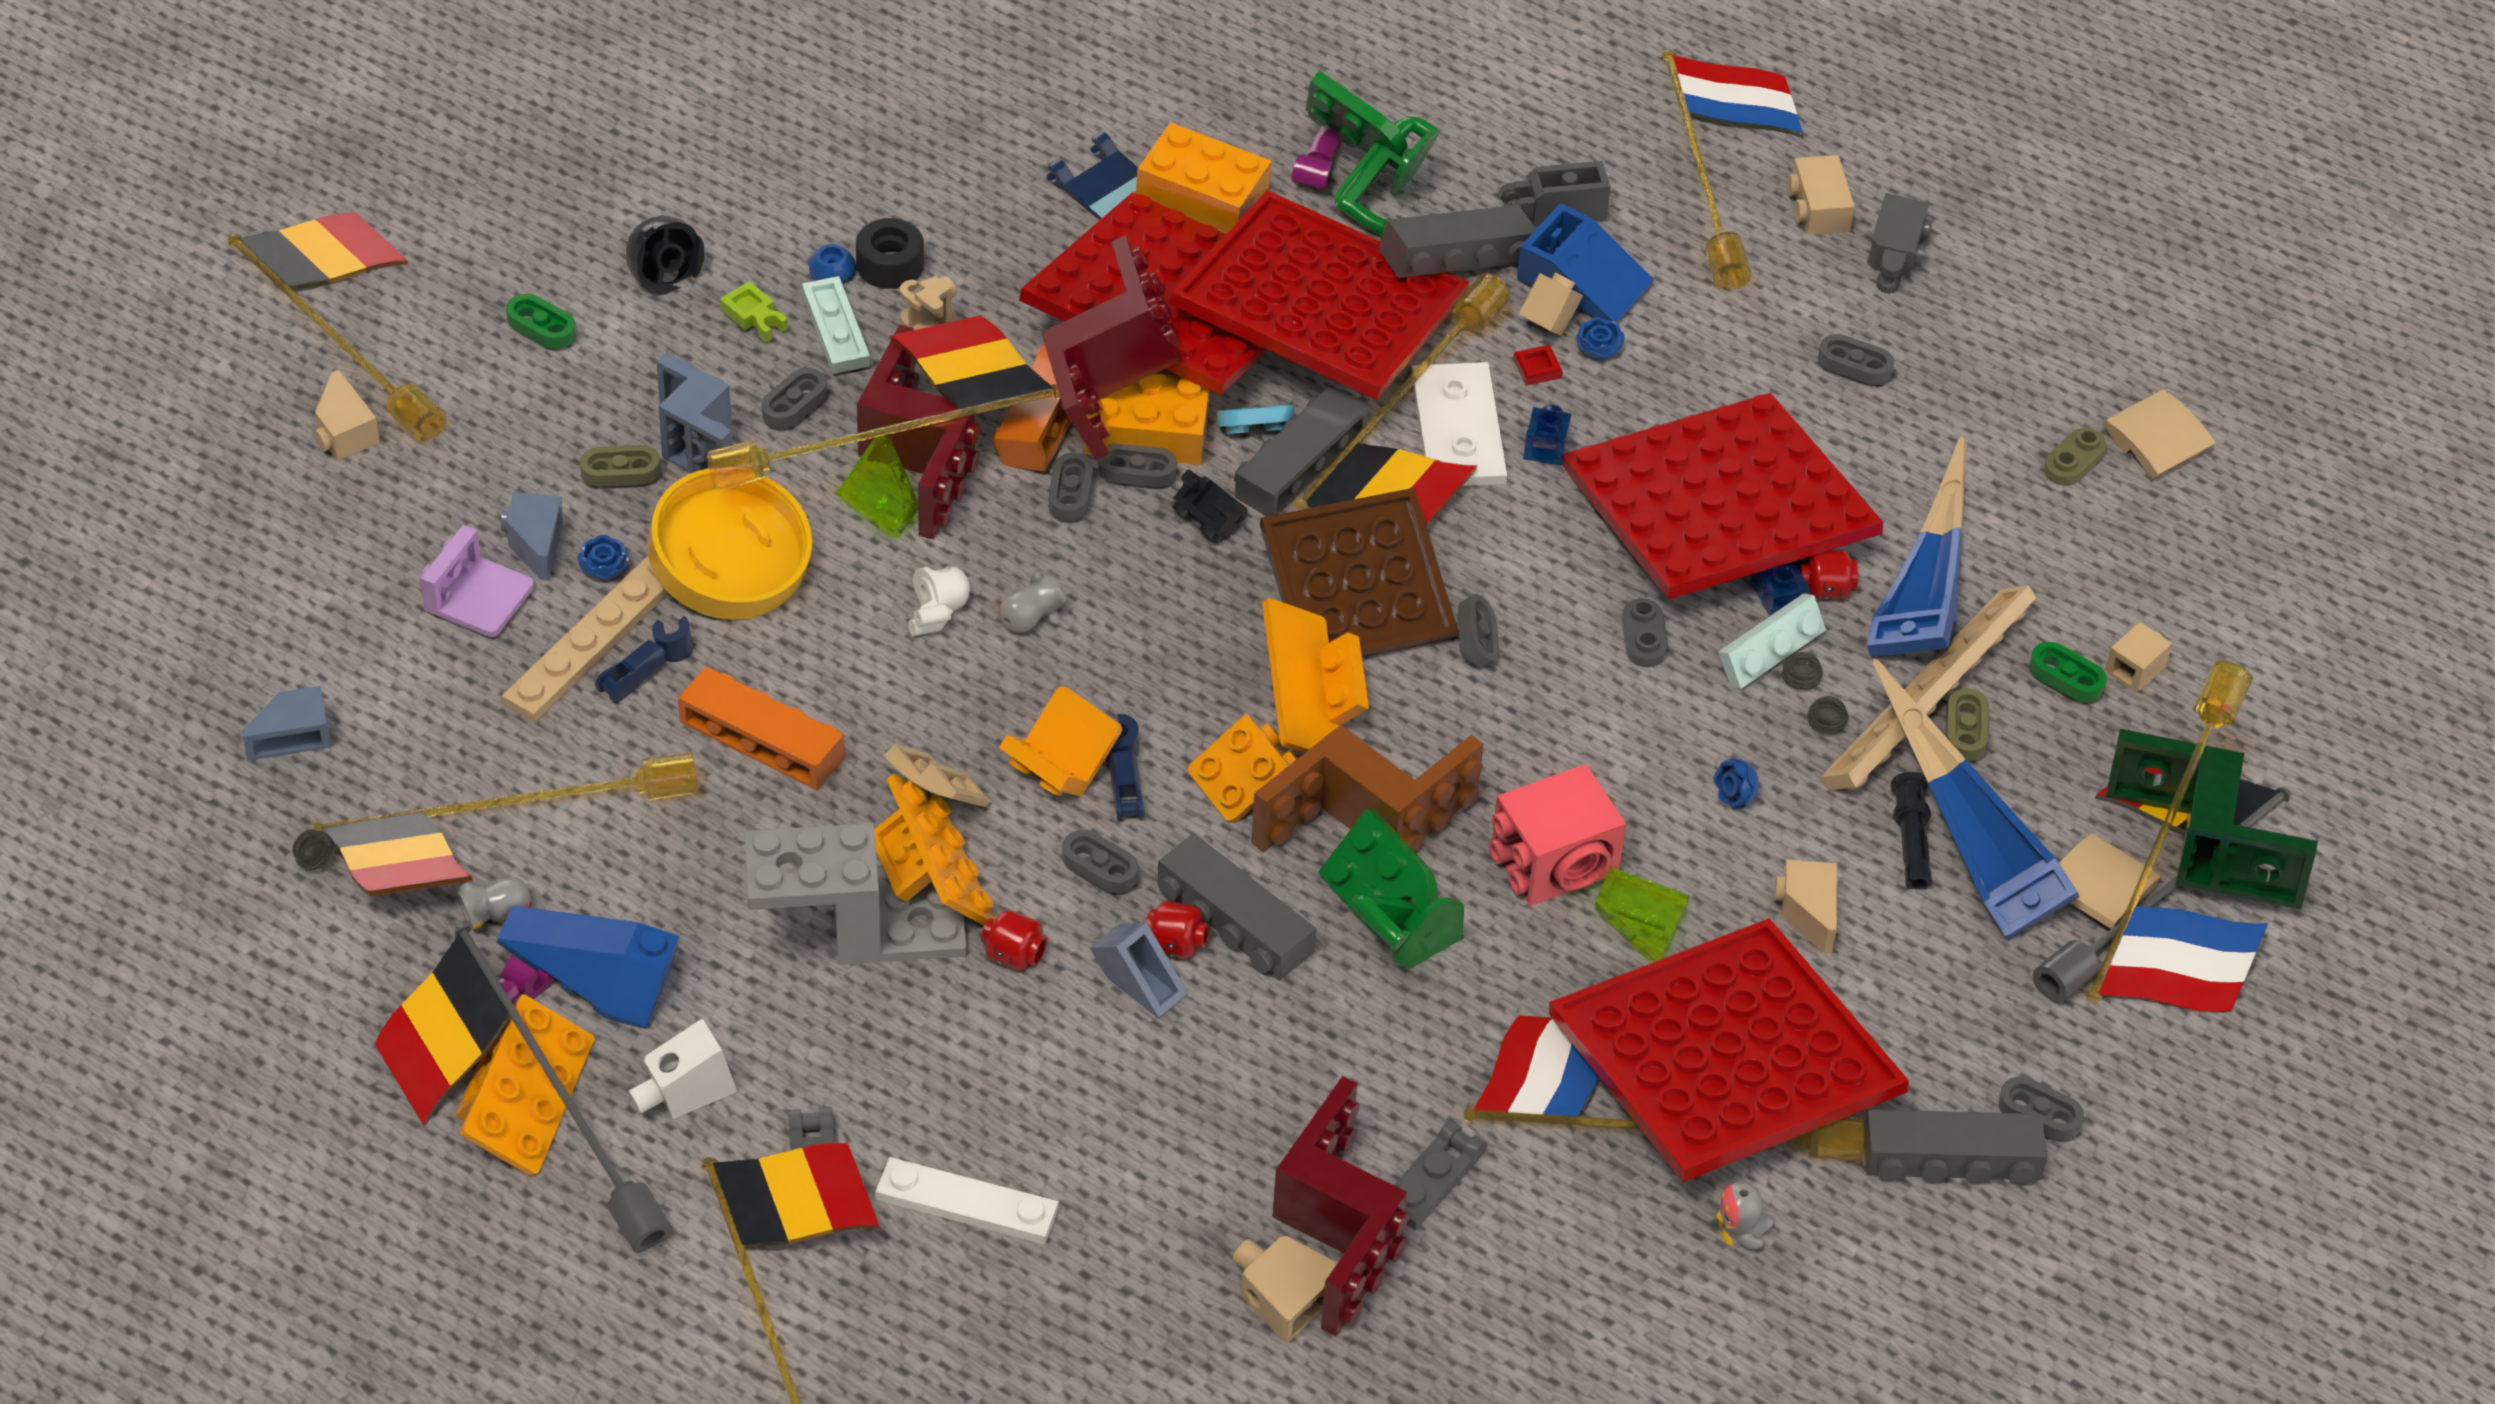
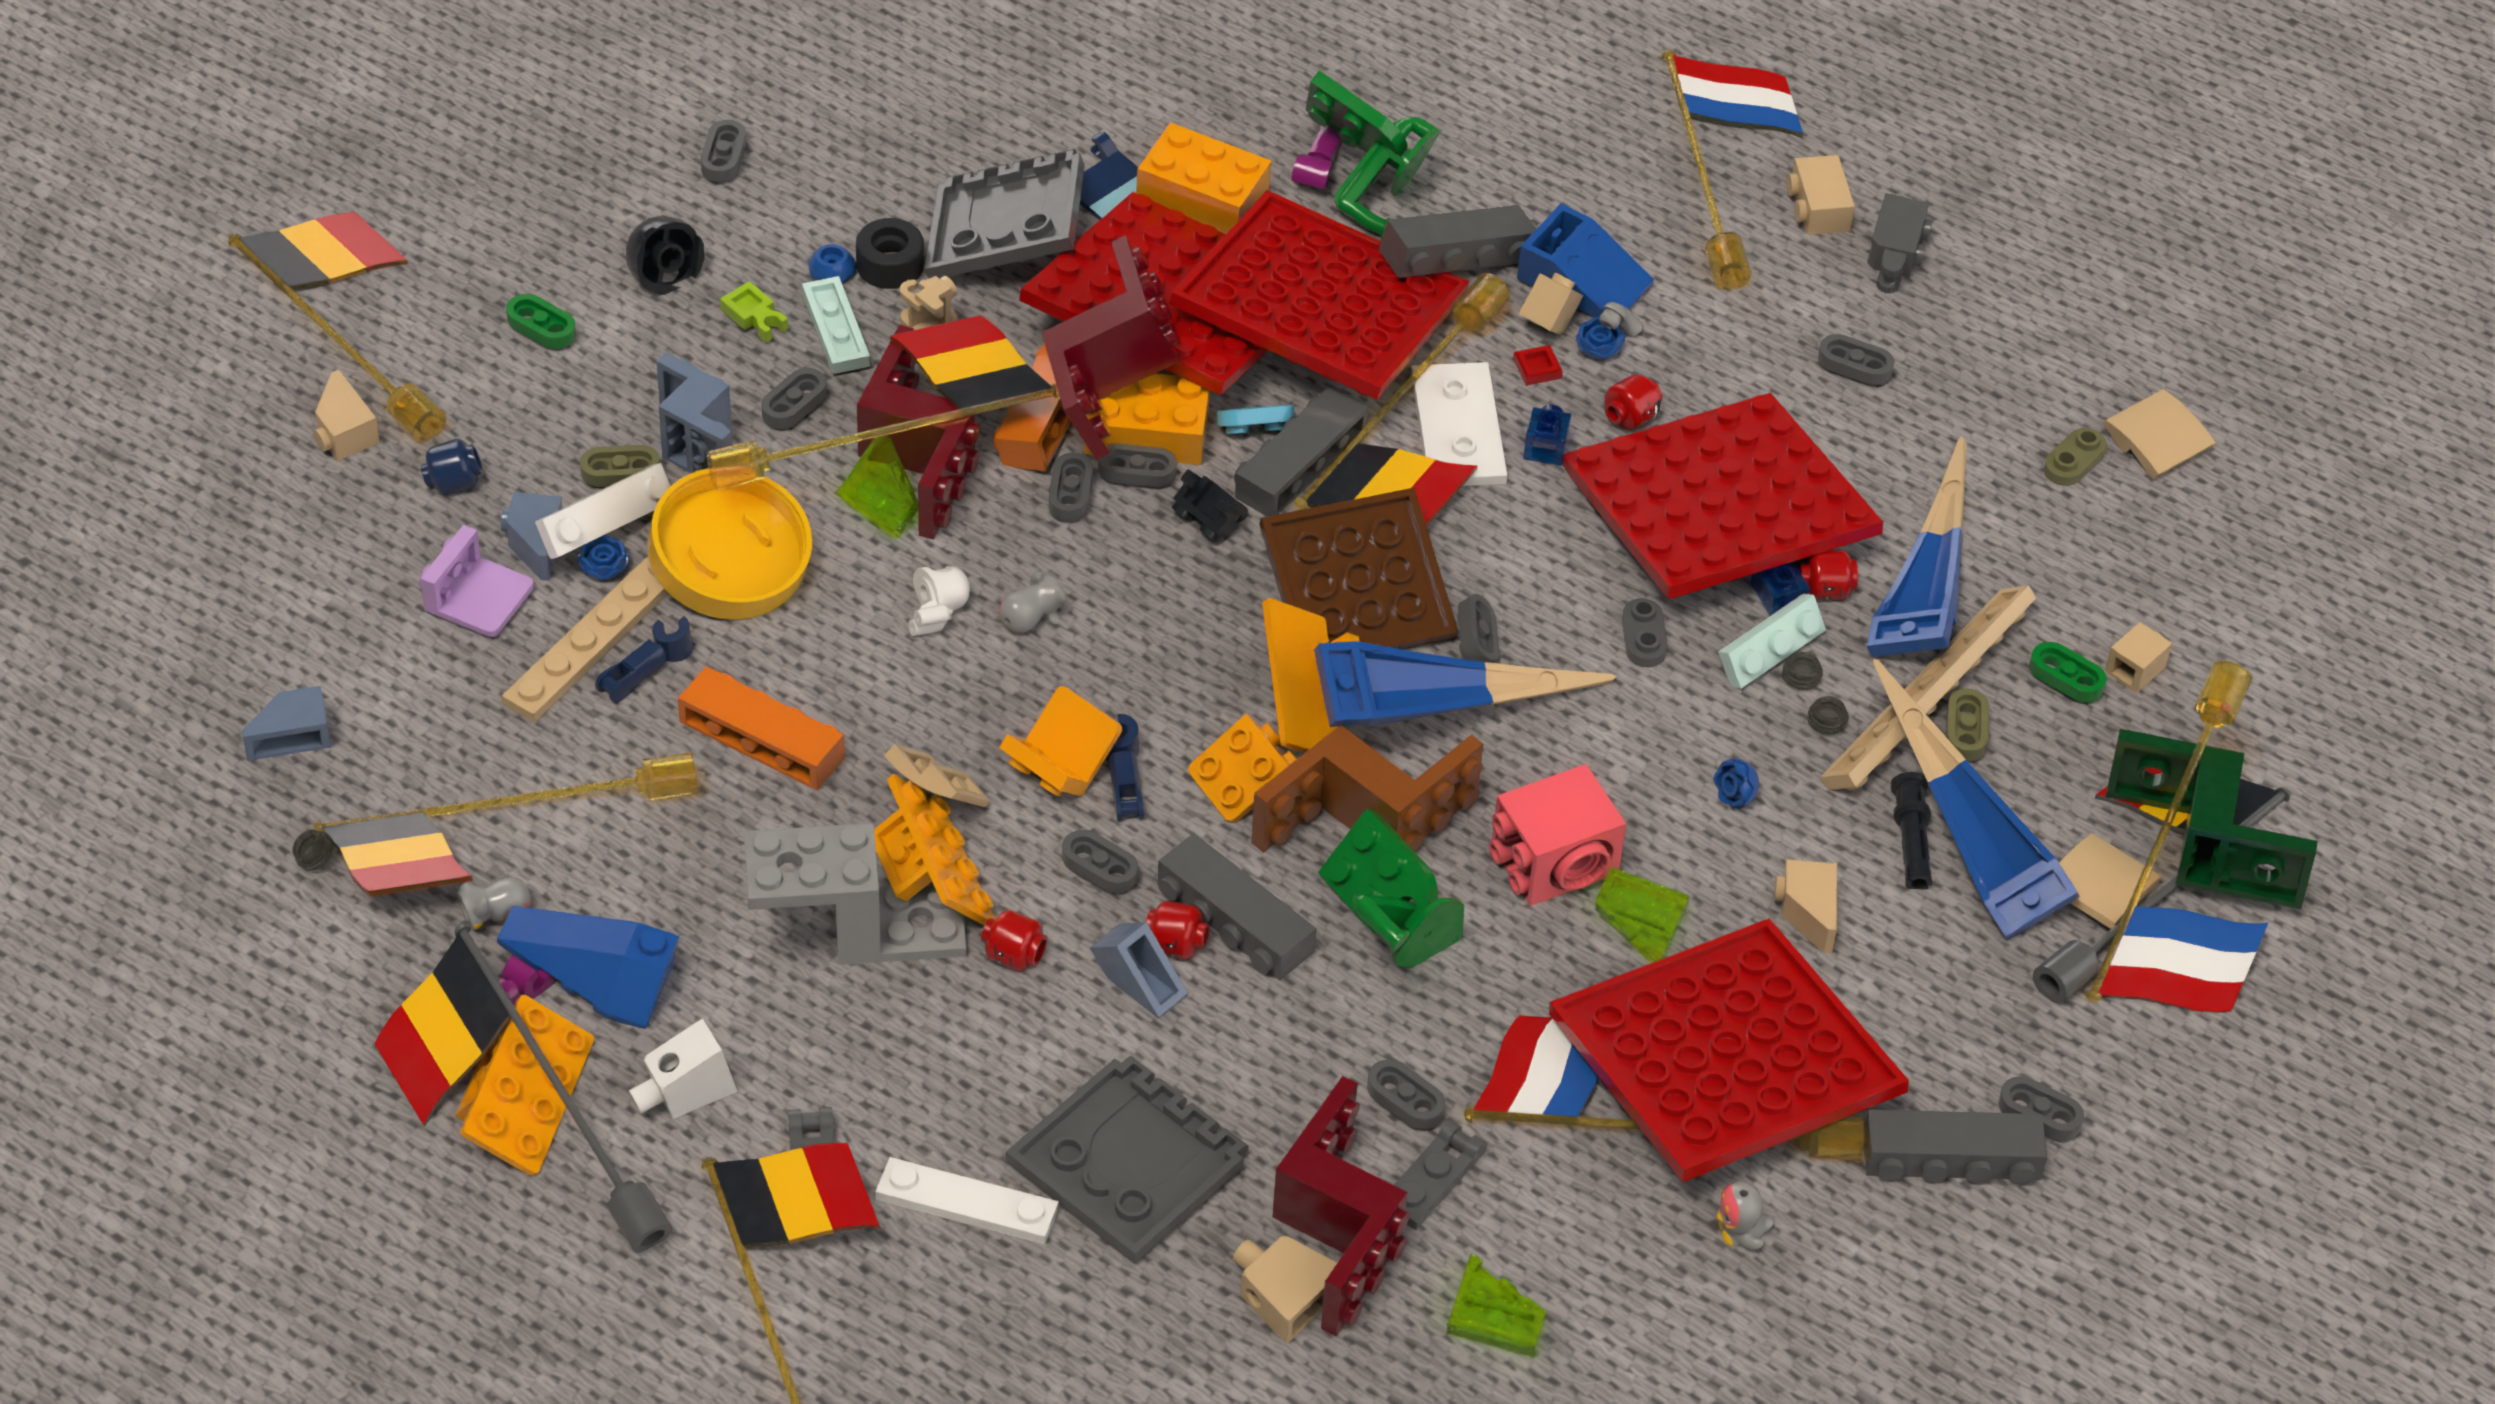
dark grey hinge [1498,161,1611,226] -> none
none -> dark blue head [420,439,483,496]
none -> white plate [535,463,670,559]
none -> dark grey plate [701,120,747,182]
none -> hinge [924,149,1085,279]
none -> dark grey hinge [1006,1056,1249,1264]
none -> blue plate [1314,641,1617,728]
none -> dark grey plate [1367,1060,1445,1130]
none -> clear neon green wing [1446,1254,1546,1357]
none -> light grey arm [1599,302,1643,337]
none -> red head [1604,374,1662,431]

